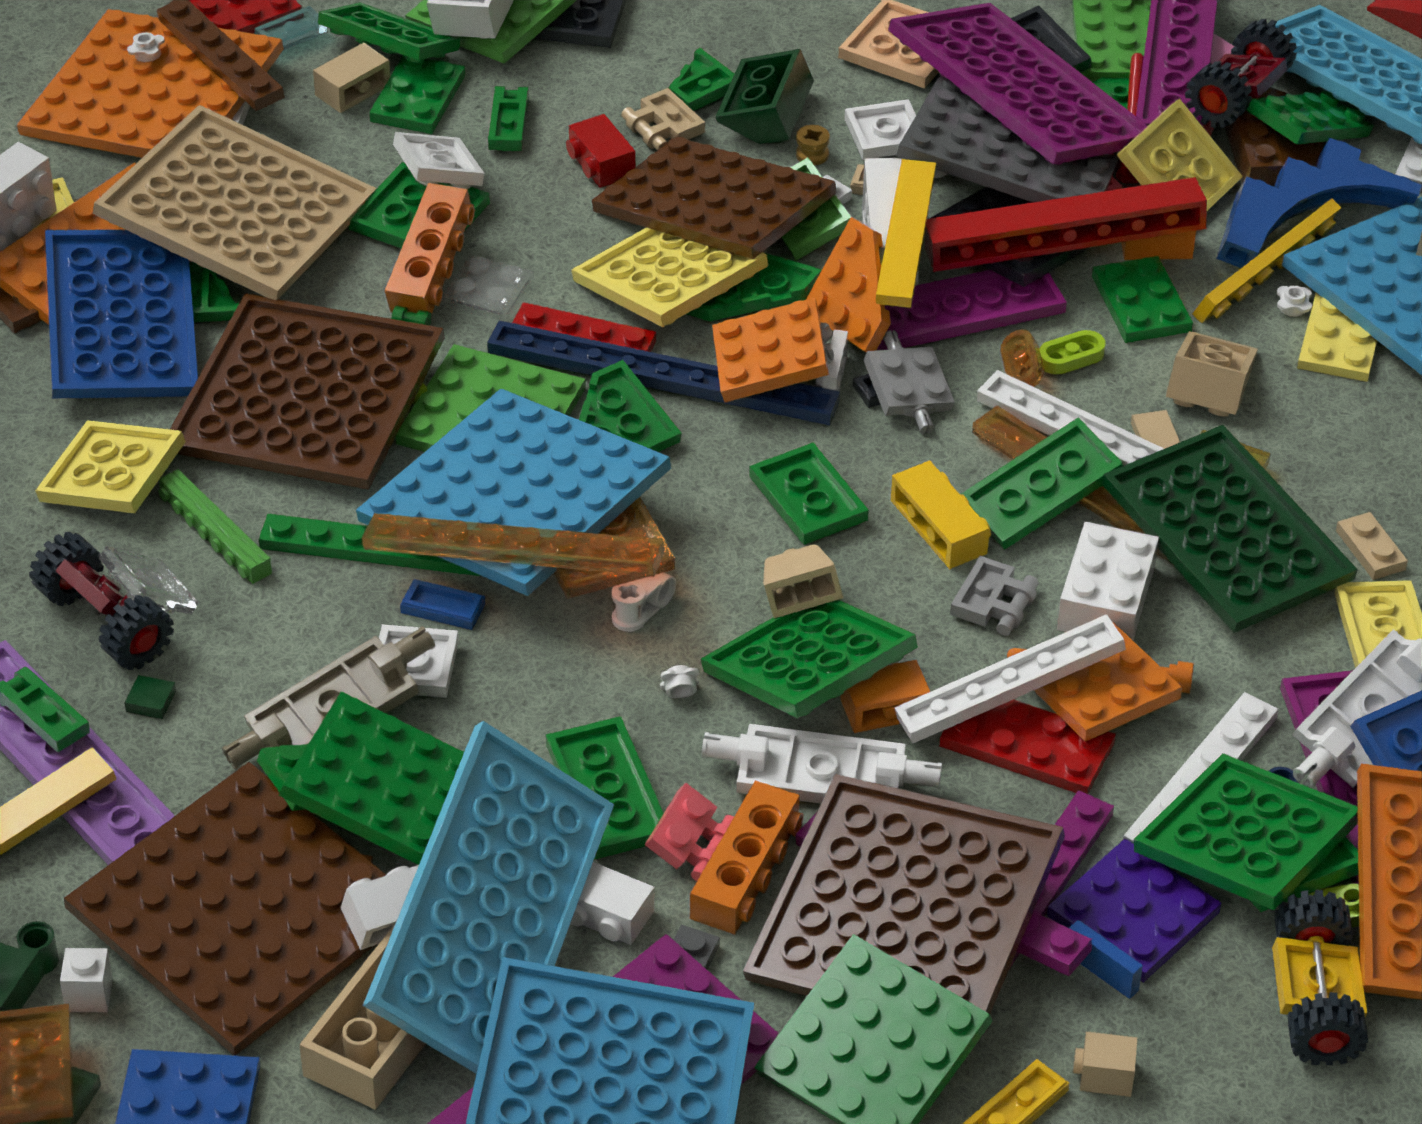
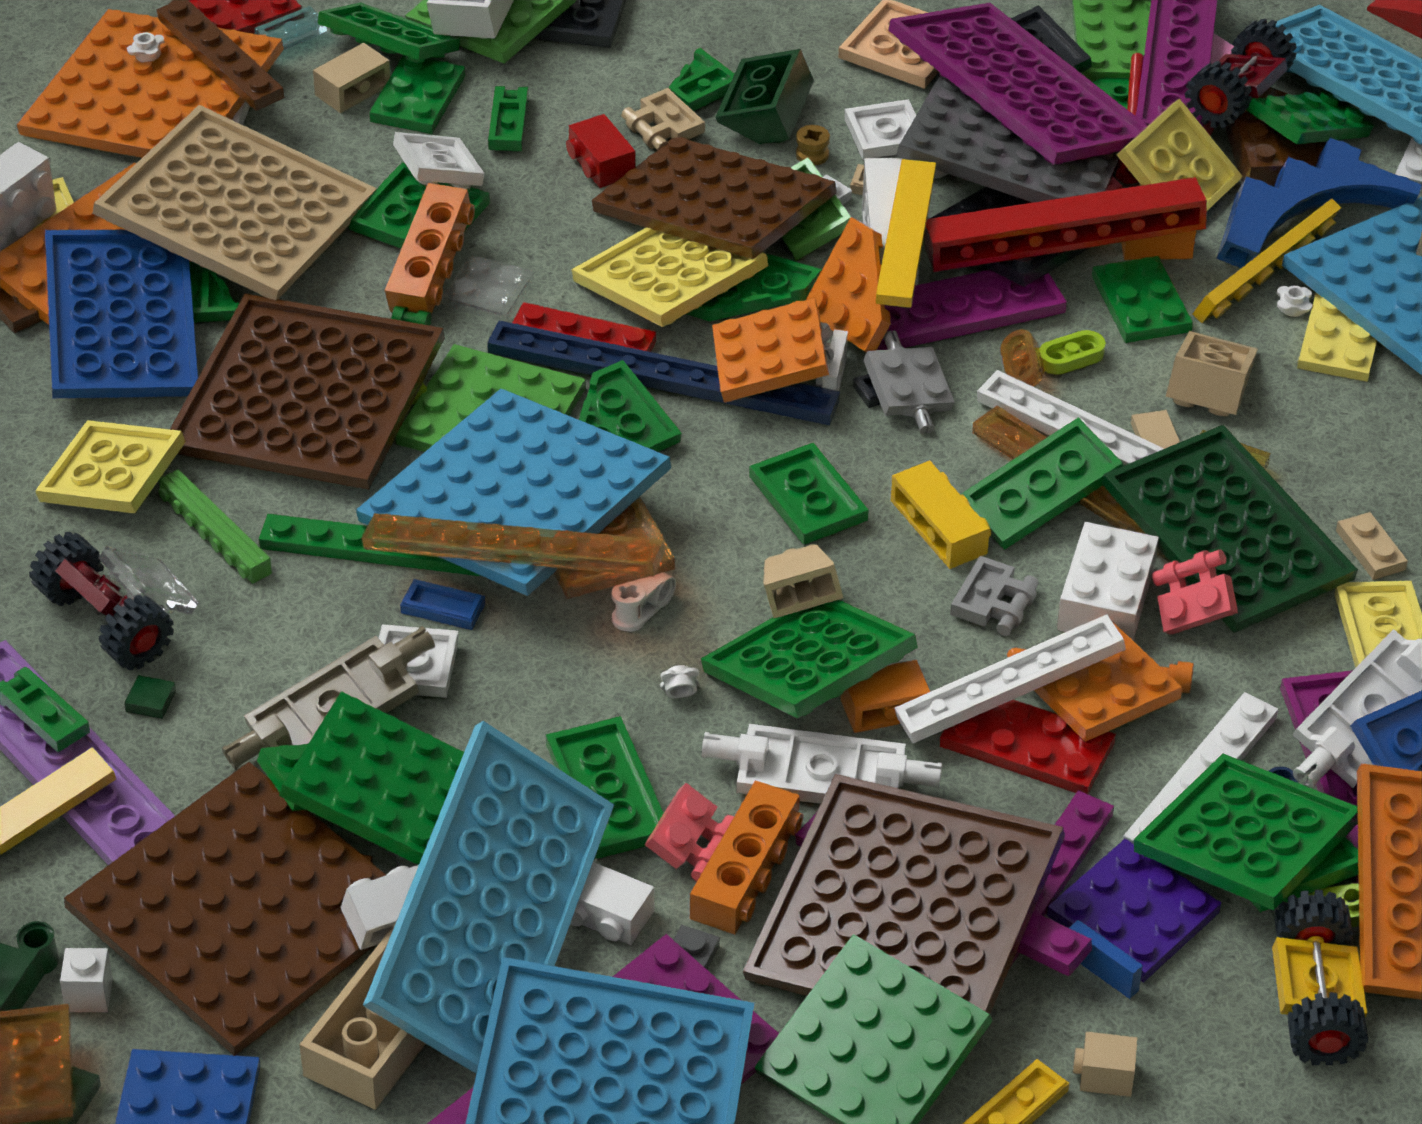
none -> coral plate [1152,549,1238,635]

